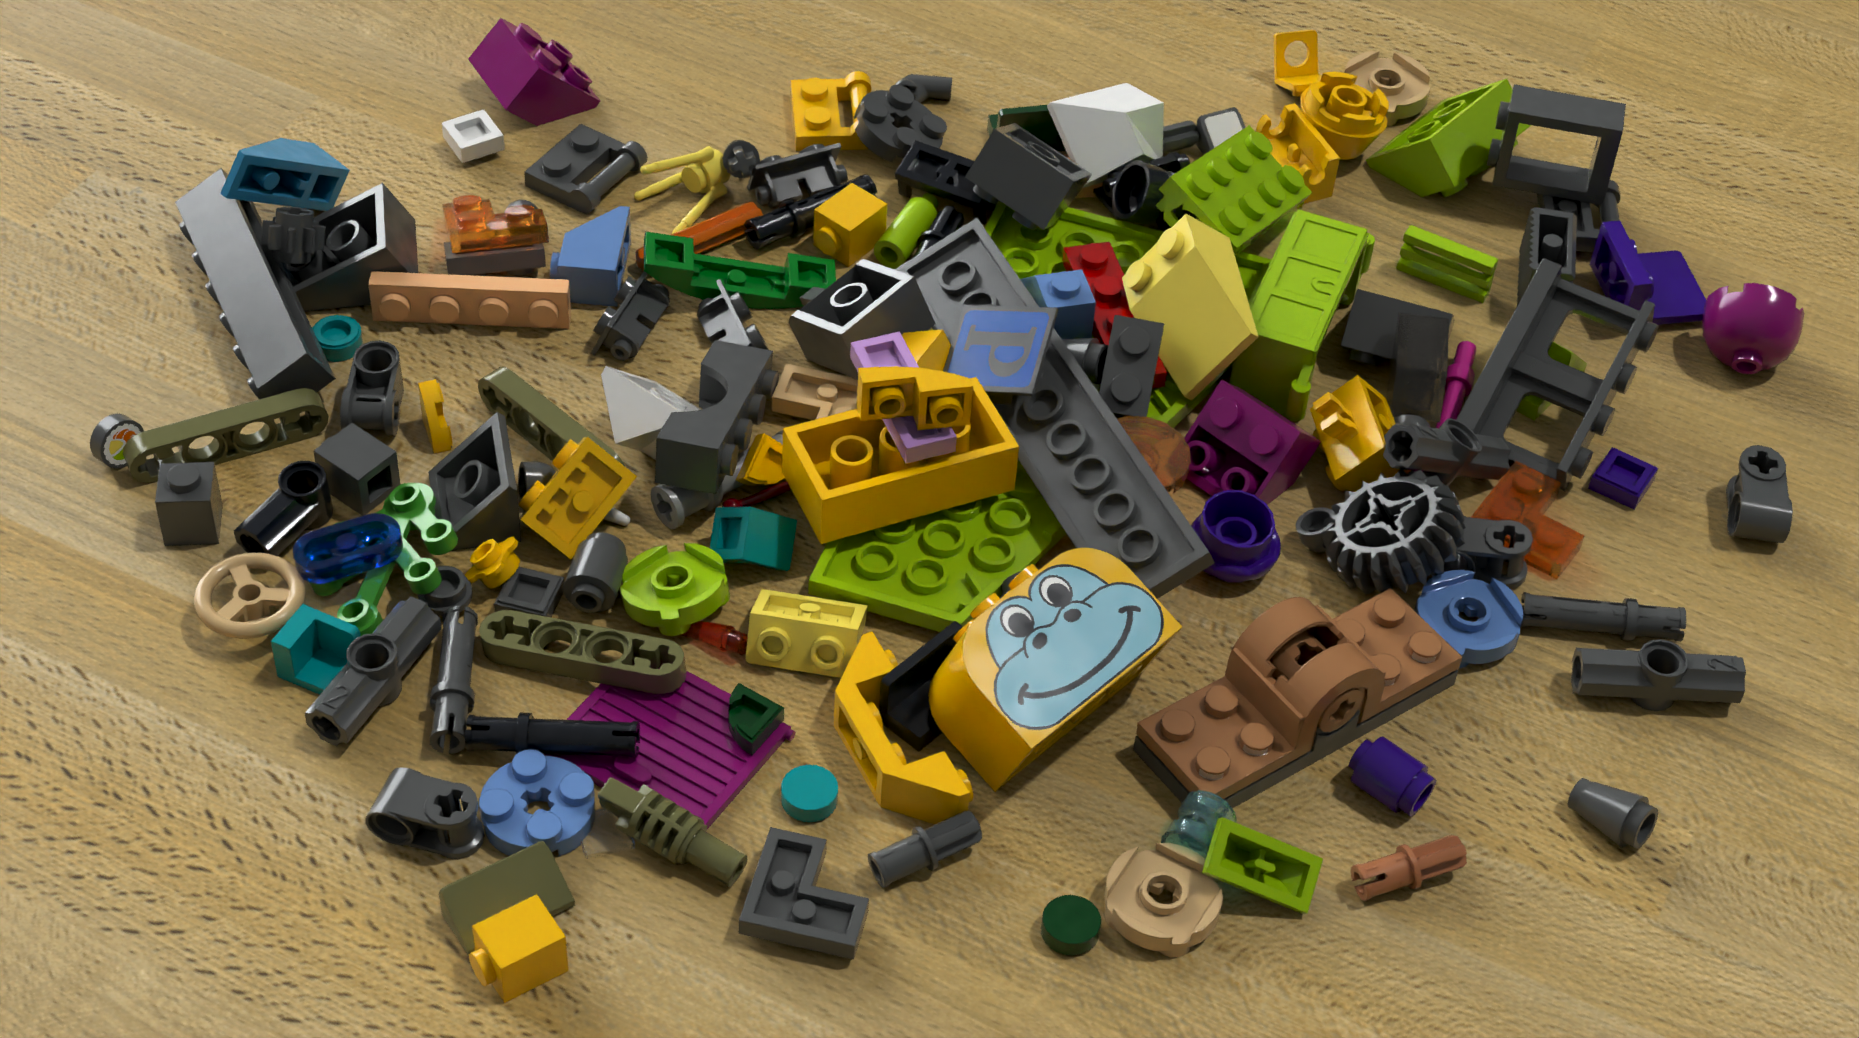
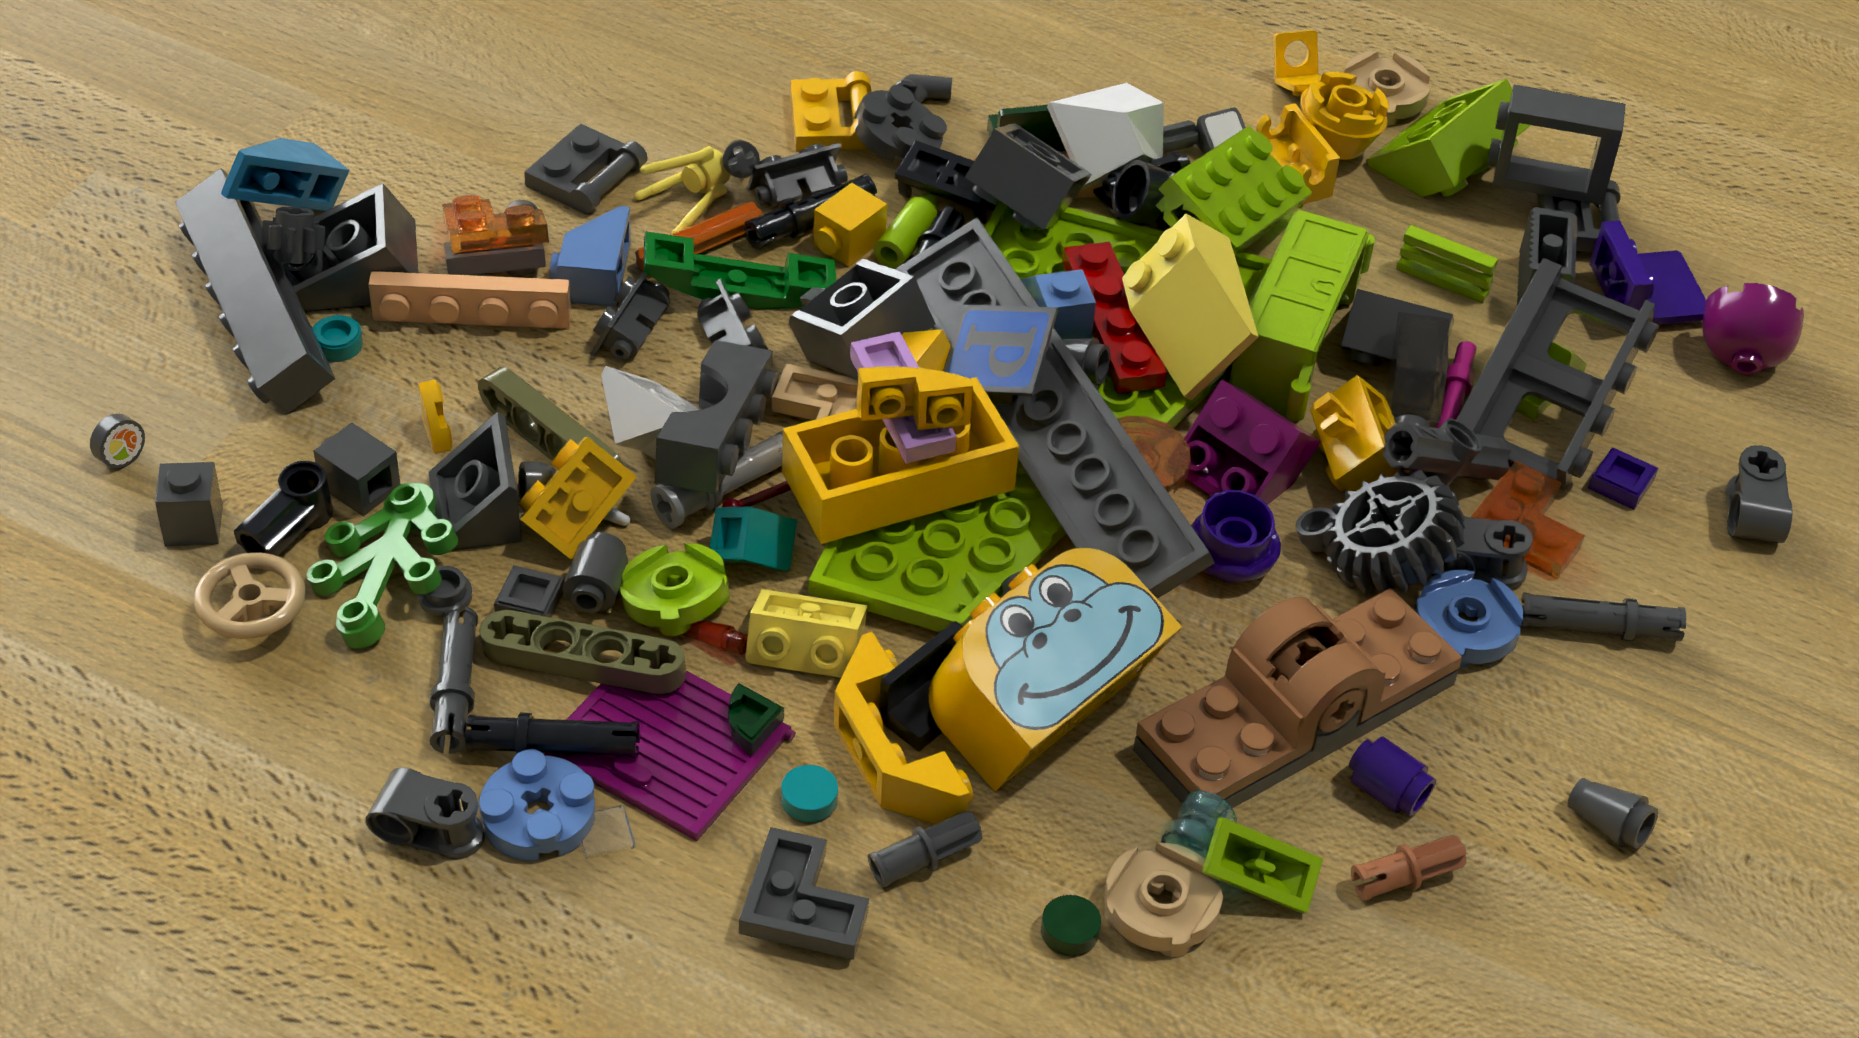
olive beam [123,388,329,483] -> none
teal panel [271,604,360,695] -> none
clear blue plate [293,513,403,584] -> none
dark grey piece [305,596,441,746] -> none
dark grey piece [340,340,404,436] -> none
olive slope [439,841,575,956] -> none
white plate [442,109,505,163] -> none
yellow plate [465,537,520,589] -> none
magenta slope [468,18,601,126] -> none
yellow brick [469,894,569,1003] -> none
olive hinge [598,777,748,887] -> none
yellow tile [736,433,785,486] -> none
dark grey plate [1099,315,1164,424] -> none
dark grey piece [1571,639,1746,711] -> none

